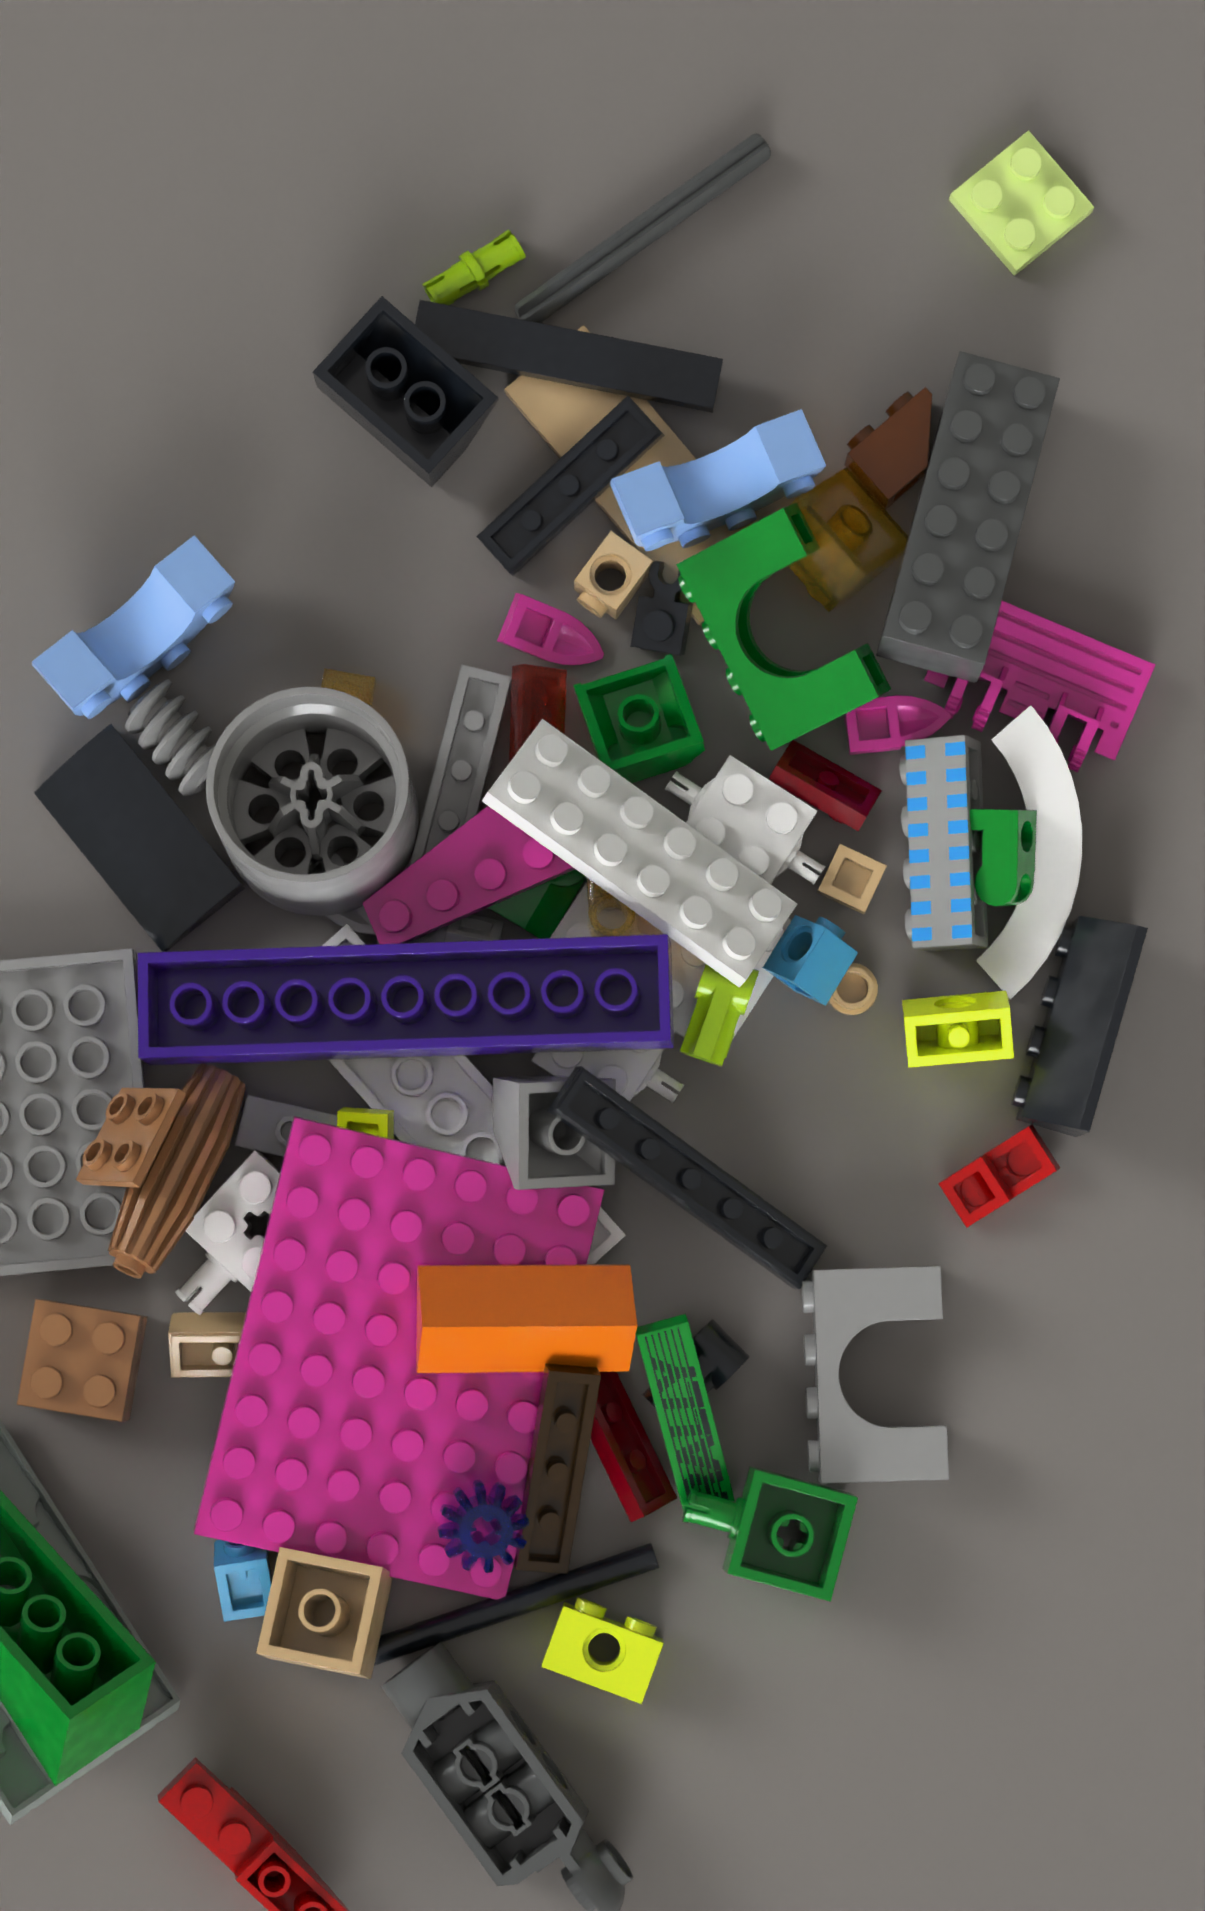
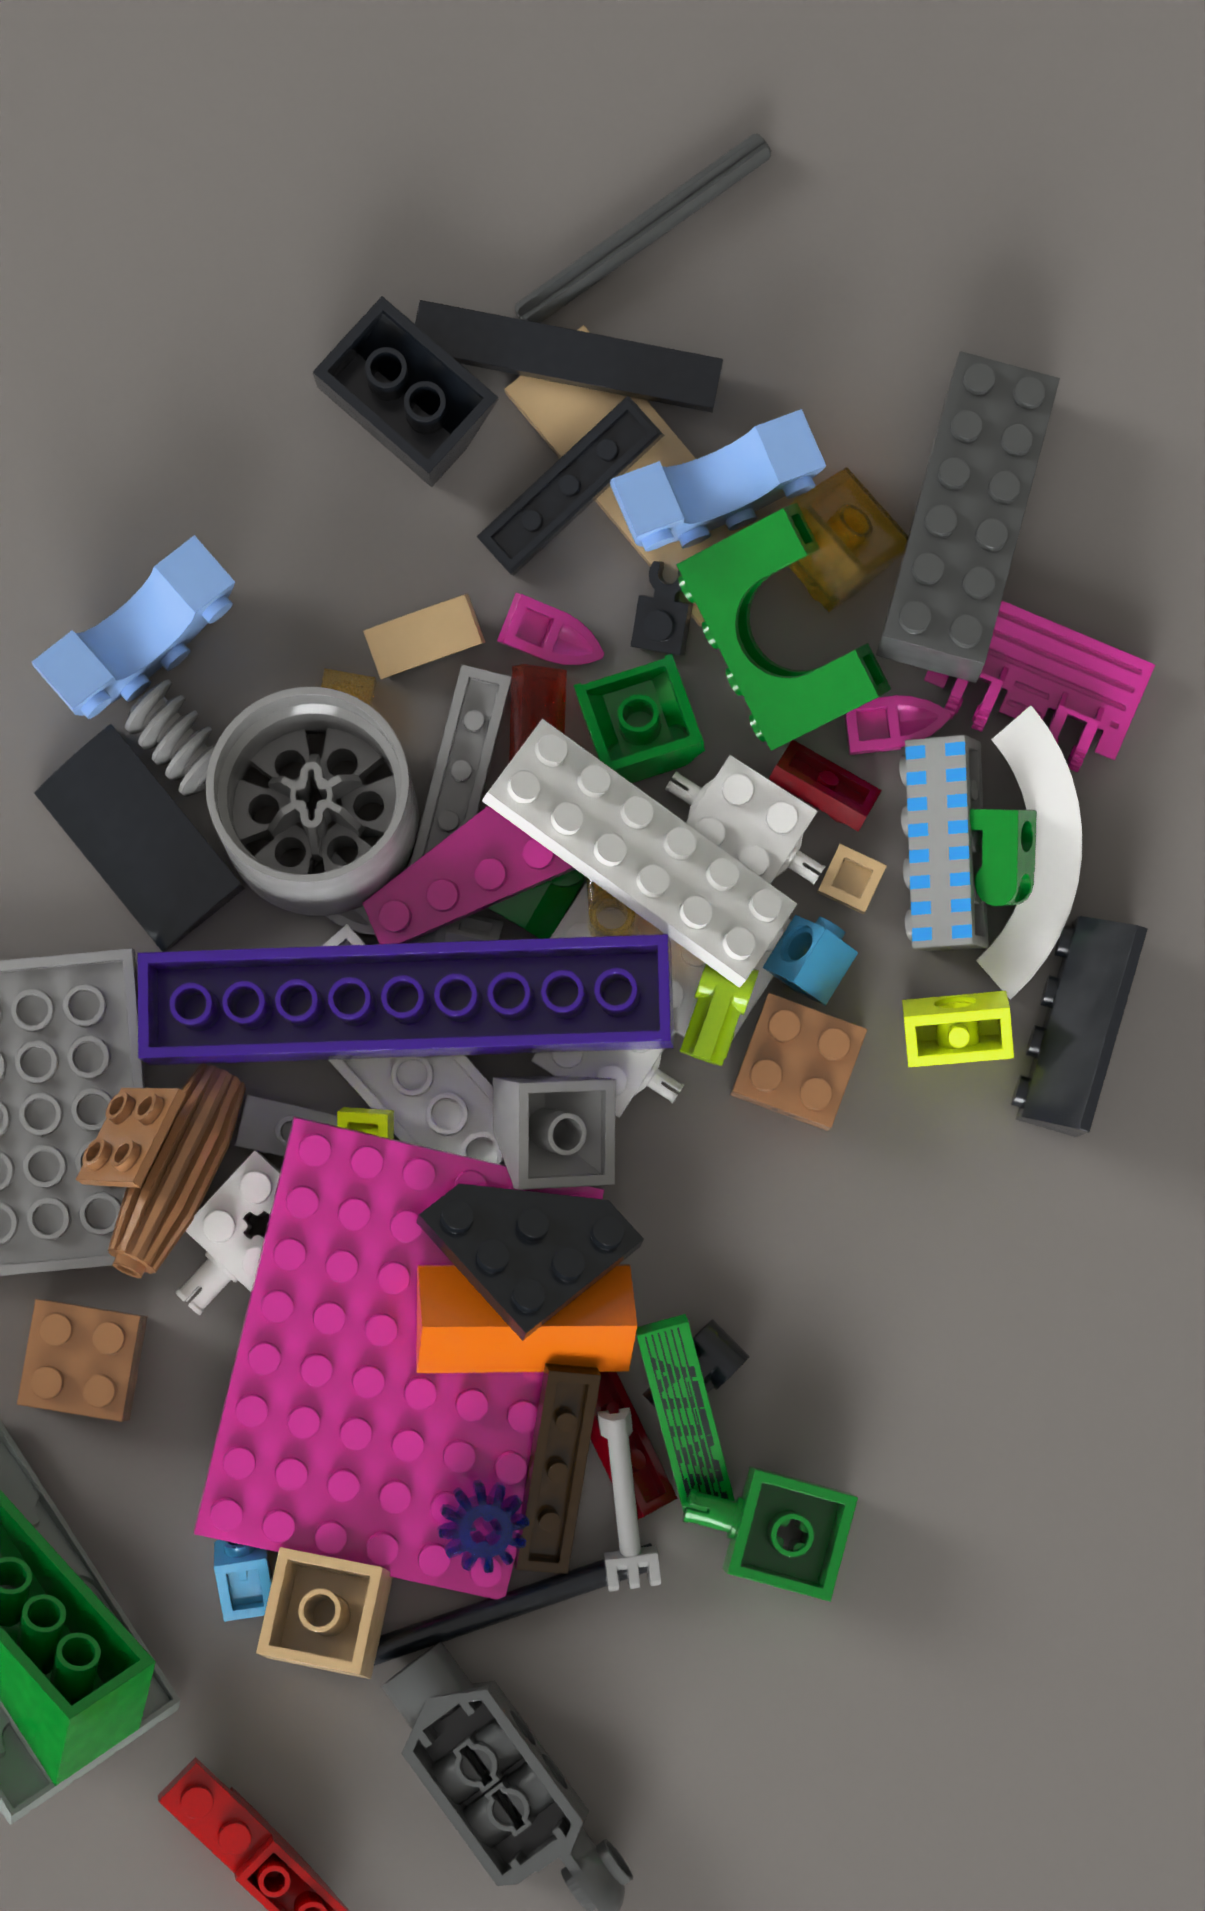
tan slope [168,1312,246,1378] -> none
lime pin [422,229,526,305] -> none
neon yellow brick [541,1597,664,1704] -> none
black tile [547,1066,827,1289] -> none
tan brick [574,531,653,620] -> none
light grey arch [802,1266,949,1484] -> none
tan plate [829,963,878,1015] -> none
reddish brown slope [844,387,932,510] -> none
red slope [938,1124,1061,1228] -> none
yellowish green plate [949,130,1094,276] -> none
none -> tan slope [363,594,485,679]
none -> black plate [416,1184,644,1341]
none -> light grey hinge [597,1408,661,1592]
none -> medium nougat brick [730,993,868,1131]

